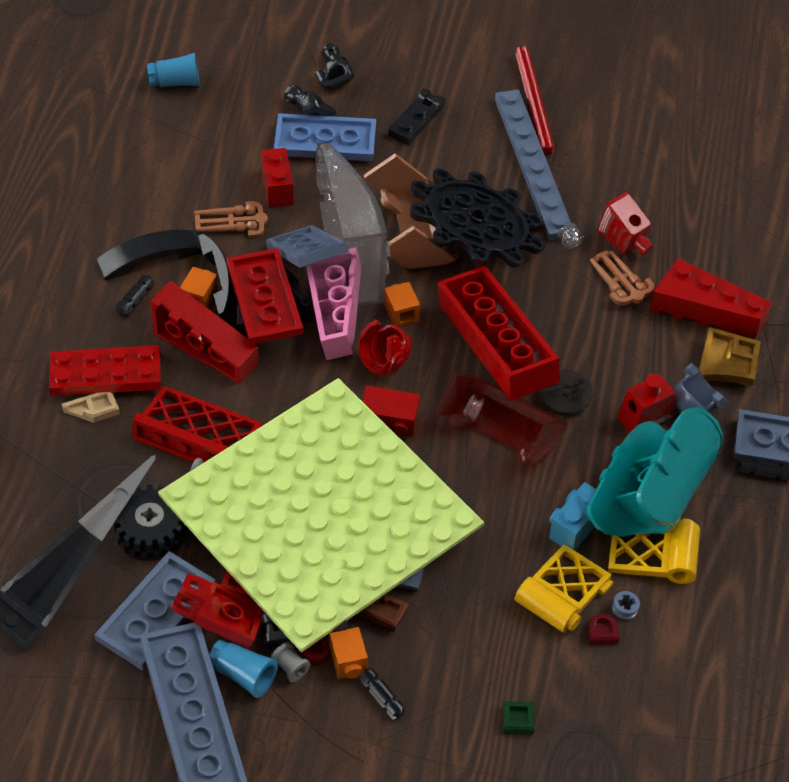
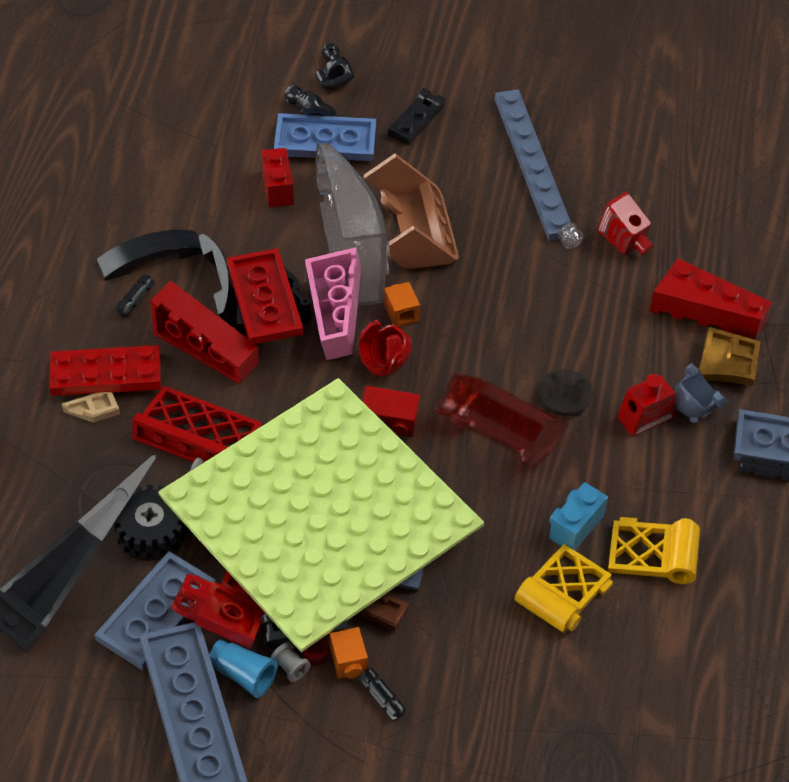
dark azure plant [147,52,200,88] -> none
orange brick [180,267,218,308] -> none
nougat piece [194,201,268,239] -> none
sand blue plate [266,225,349,268] -> none
black plate [410,168,546,268] -> none
red brick [437,266,560,401] -> none
clear bush [462,394,485,422] -> none
dark green tile [502,701,535,734] -> none
red axle [516,46,554,155] -> none
teal animal [587,407,723,537] -> none
dark red tile [587,614,620,645] -> none
nougat piece [590,250,654,305] -> none
sand blue bush [611,591,640,620] -> none

